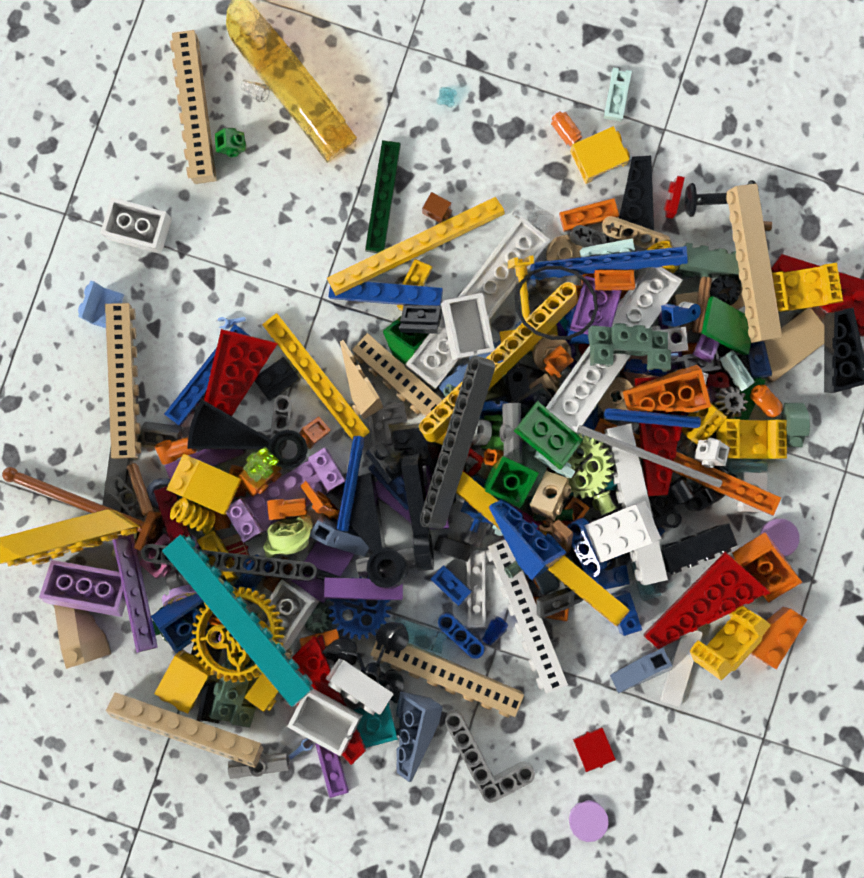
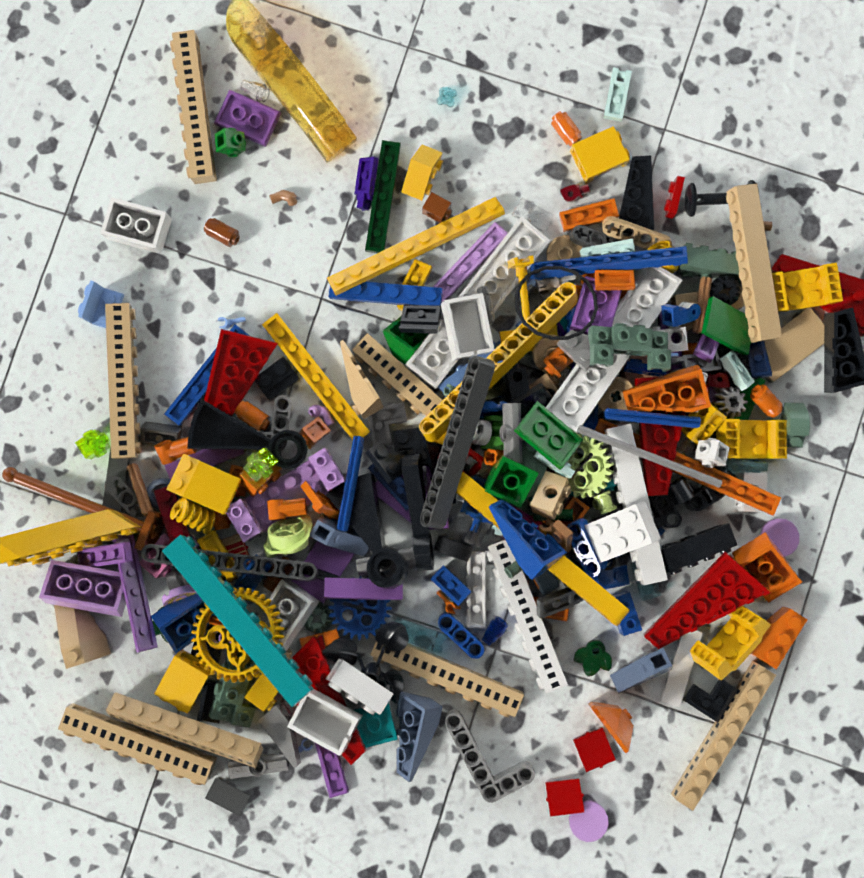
none -> tan brick [58,703,217,785]
none -> clear neon green brick [75,429,111,460]
none -> medium lavender tile [77,541,133,567]
none -> dark orange head [204,218,240,247]
none -> dark grey hinge [205,778,251,816]
none -> medium lavender tile [214,90,281,147]
none -> orange head [234,401,271,431]
none -> light grey slope [258,703,301,768]
none -> medium nougat arm [269,190,298,206]
none -> lavender arm [308,405,335,426]
none -> dark purple hinge [354,156,379,211]
none -> yellow brick [401,144,443,201]
none -> lavender tile [433,222,507,302]
none -> orange hand [437,590,461,614]
none -> light grey axle [477,286,494,324]
none -> white pin [536,275,576,292]
none -> red piece [545,778,585,817]
none -> light grey wing [557,330,591,371]
none -> dark red piece [560,184,591,202]
none -> dark green plate [573,639,612,677]
none -> orange wedge [588,702,634,753]
none -> tan brick [671,661,776,811]
none -> black plate [683,680,738,723]

